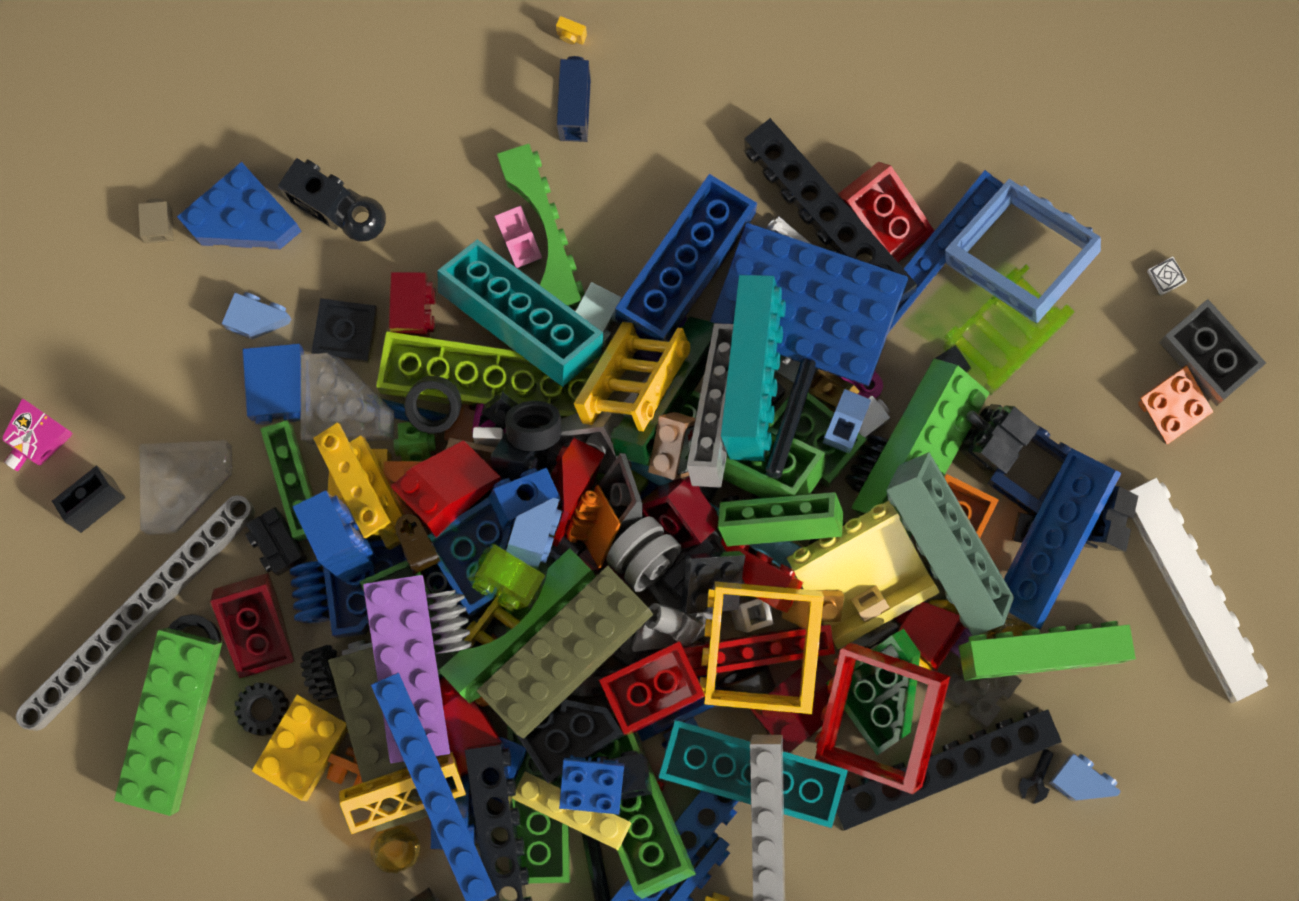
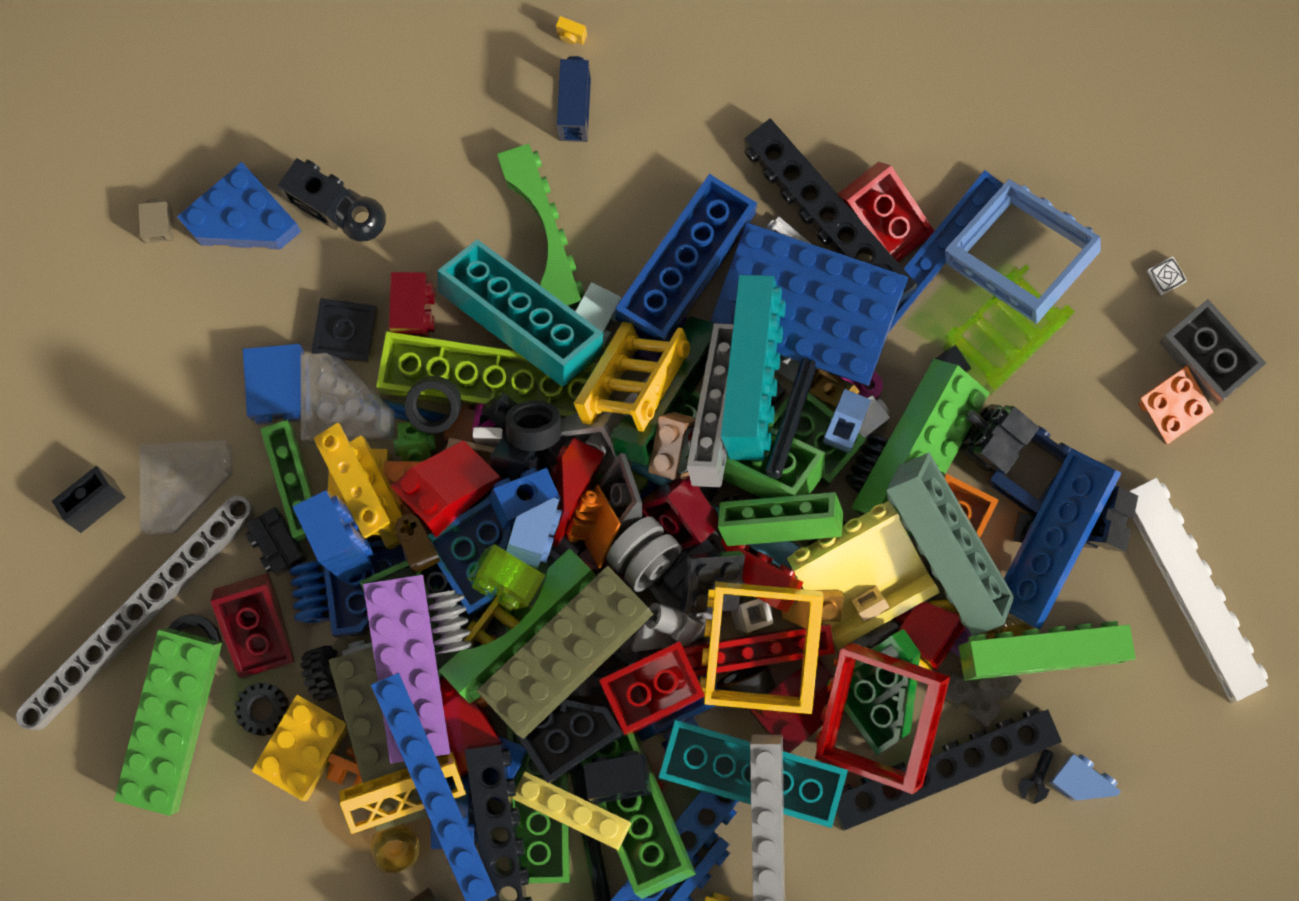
dark pink torso [2,399,73,472] -> none
medium blue slope [222,292,291,340] -> none
bright pink slope [495,206,542,268] -> none
blue hinge [559,755,624,815] -> none

